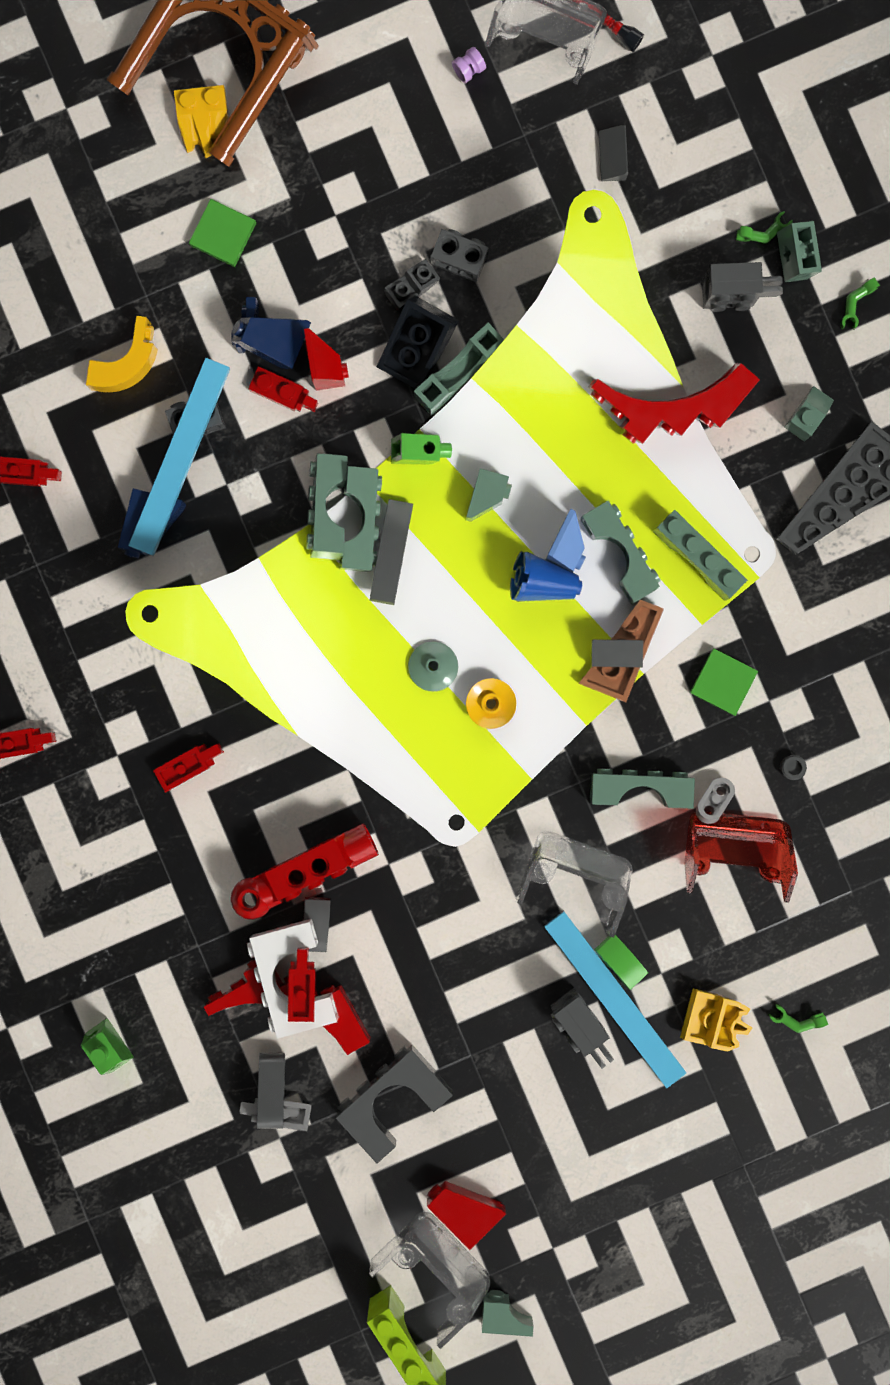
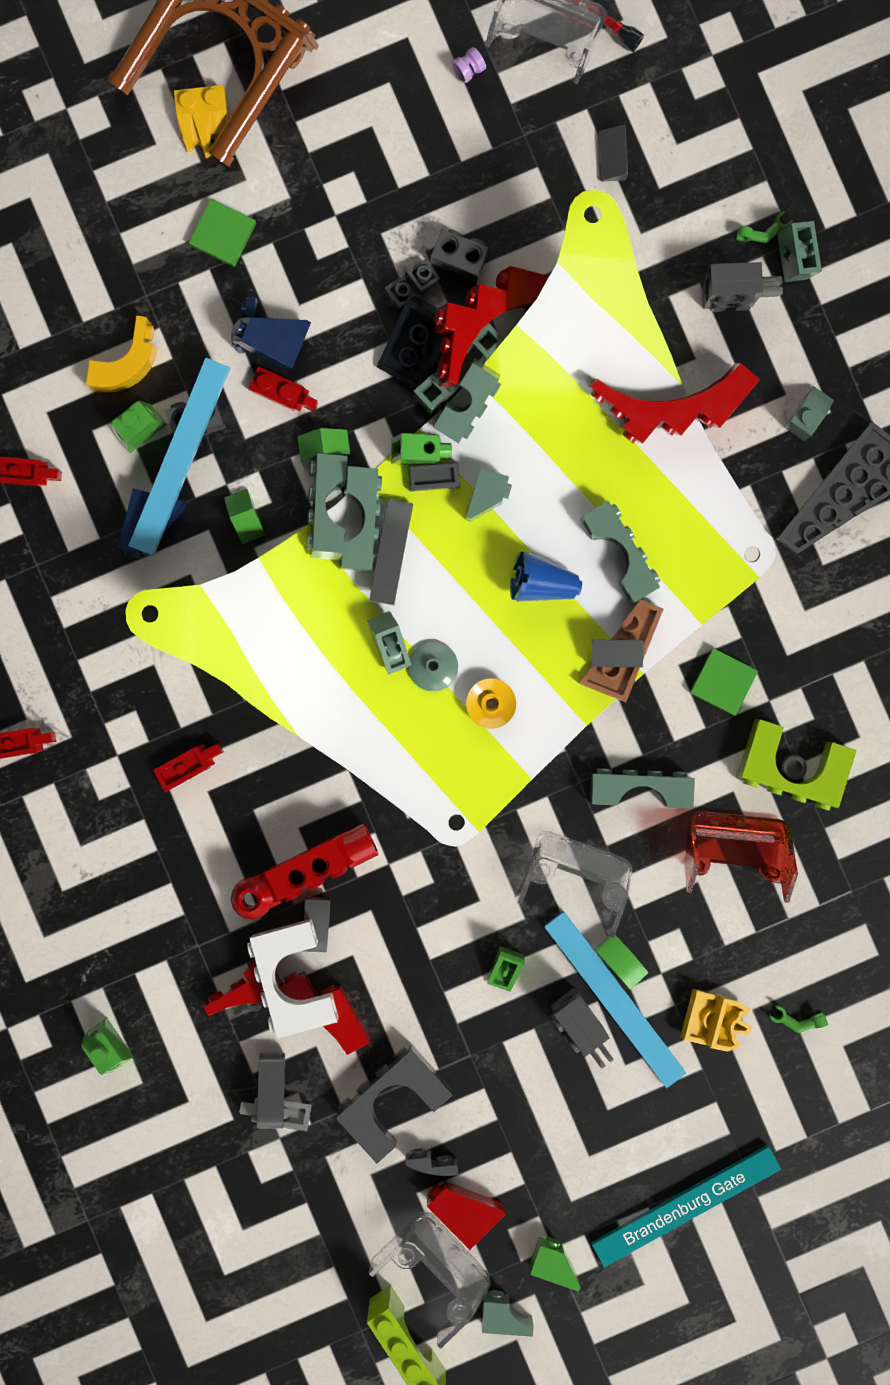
red hinge [288,948,316,1022] -> none
red slope [304,328,349,391] -> none
medium blue slope [545,509,586,572] -> none
sand green arch [653,510,748,601] -> none
light grey plate [696,778,735,824] -> none
bright green arm [840,277,880,330] -> none
none -> bright green torso [111,401,167,454]
none -> bright green slope [224,489,266,544]
none -> bright green slope [297,428,350,462]
none -> sand green arch [367,611,411,675]
none -> dark grey slope [405,1148,458,1176]
none -> dark grey tile [408,462,460,492]
none -> sand green arch [433,358,501,444]
none -> red arch [434,266,549,388]
none -> bright green slope [487,946,525,992]
none -> bright green slope [529,1237,580,1292]
none -> teal tile [591,1145,781,1267]
none -> lime arch [737,719,857,811]

